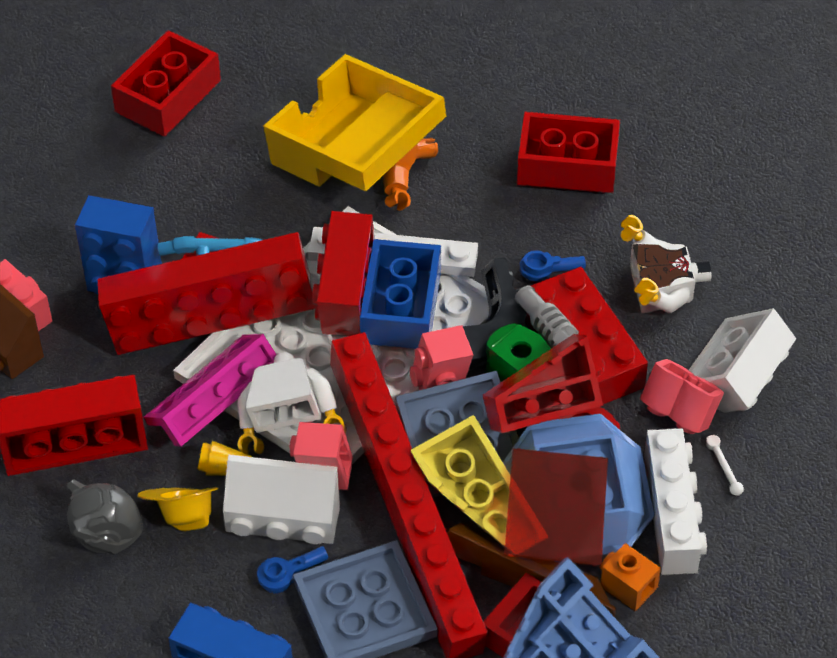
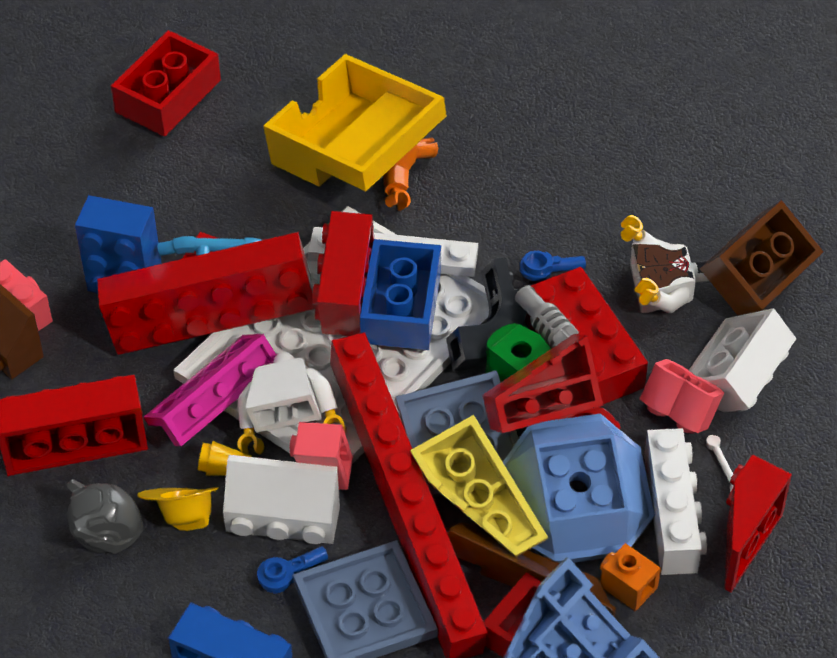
coral brick [410,325,474,390] -> none
clear red piece [504,448,608,566] -> none
red brick [517,112,620,193] -> none
none -> reddish brown brick [699,200,824,316]
none -> red slope [725,454,792,592]

